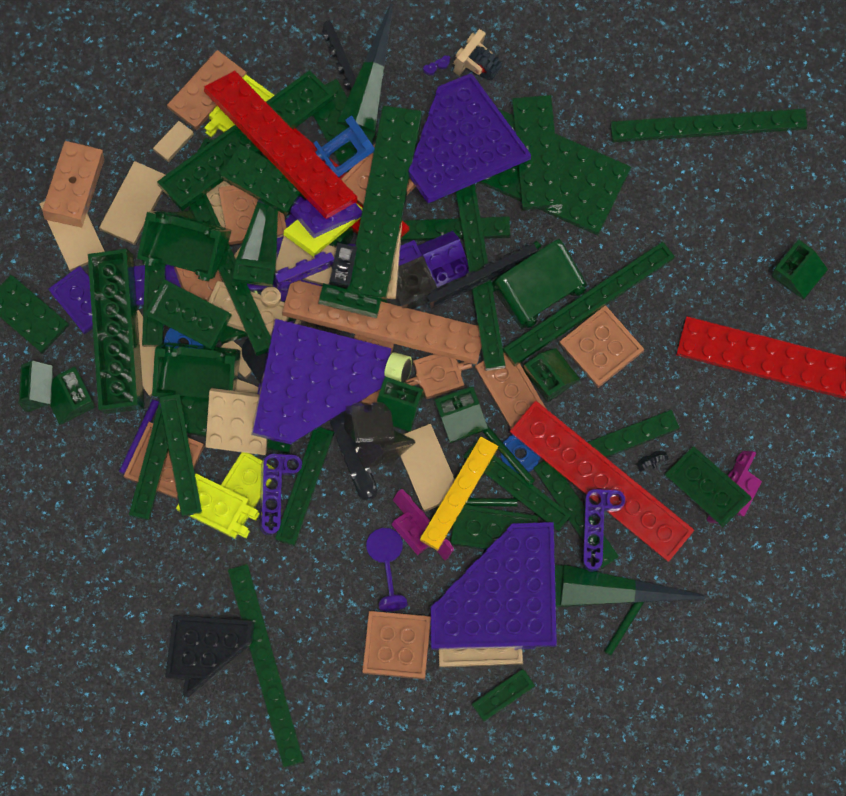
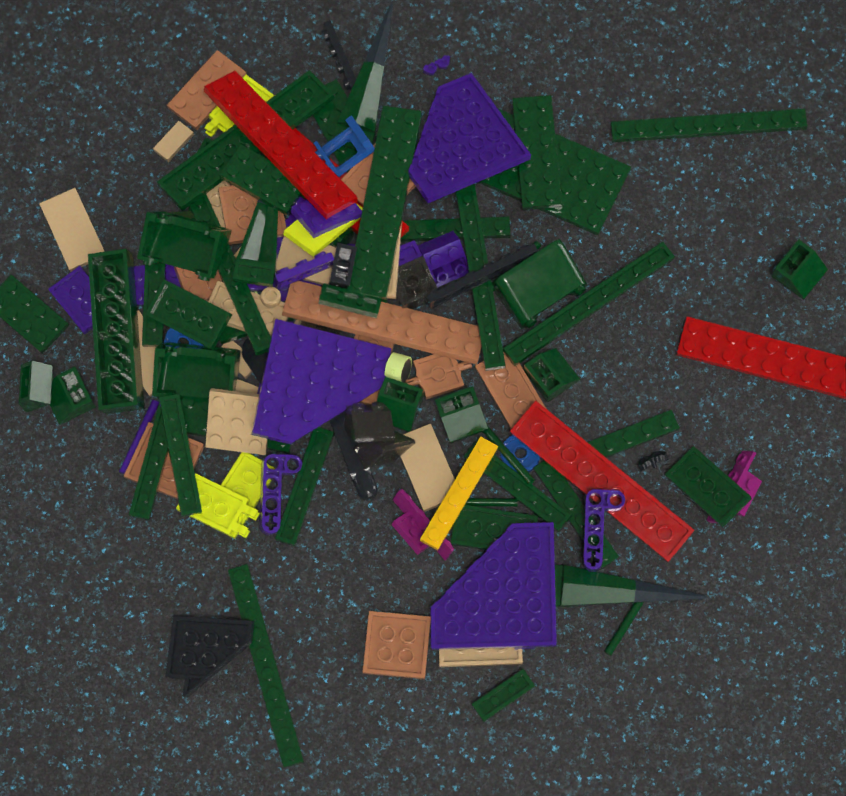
nougat brick [42,141,104,228] -> none
tan tile [99,161,165,245] -> none
dark purple piece [366,528,408,612] -> none
plate [453,29,502,80] -> none
nougat plate [559,305,644,388] -> none

